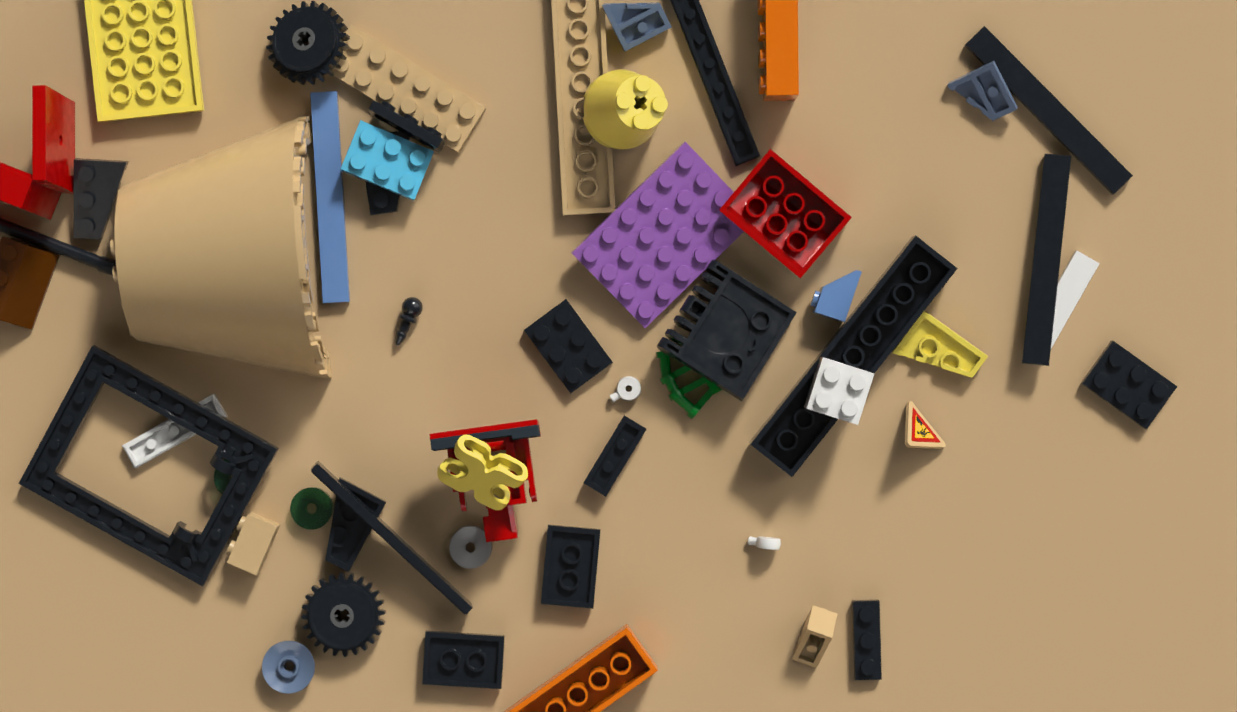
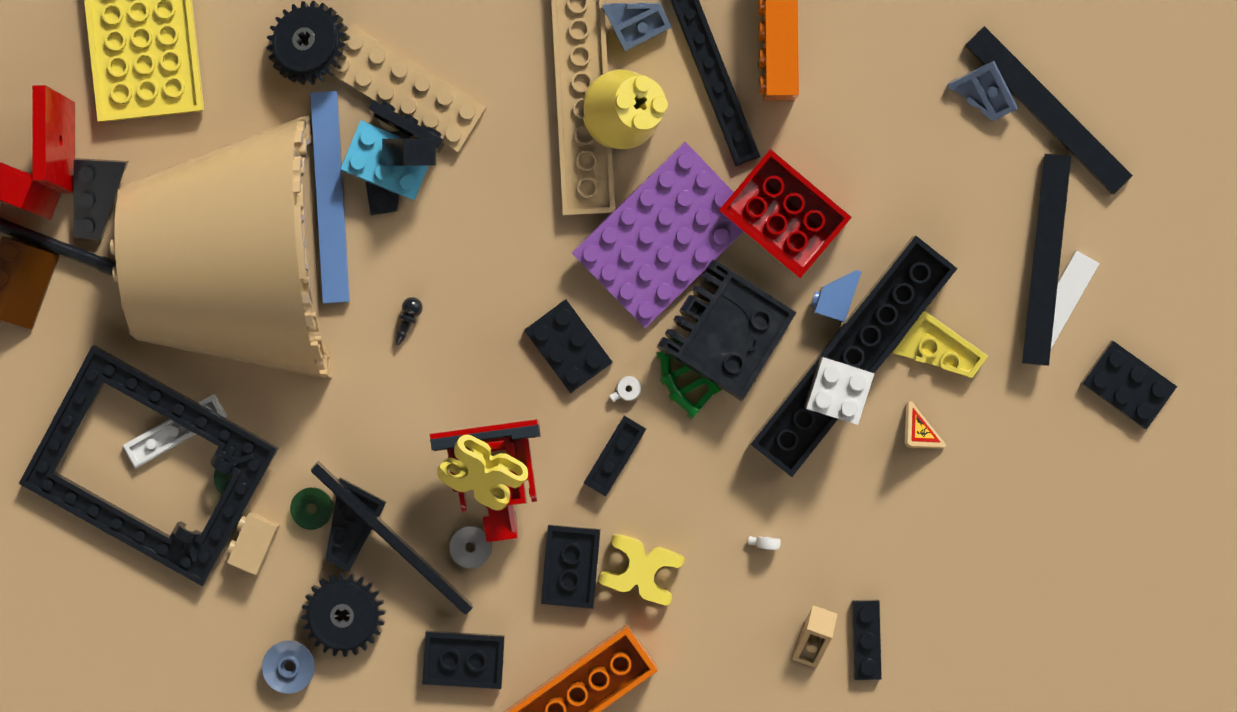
none -> black slope [382,139,436,166]
none -> light yellow piece [598,534,685,605]

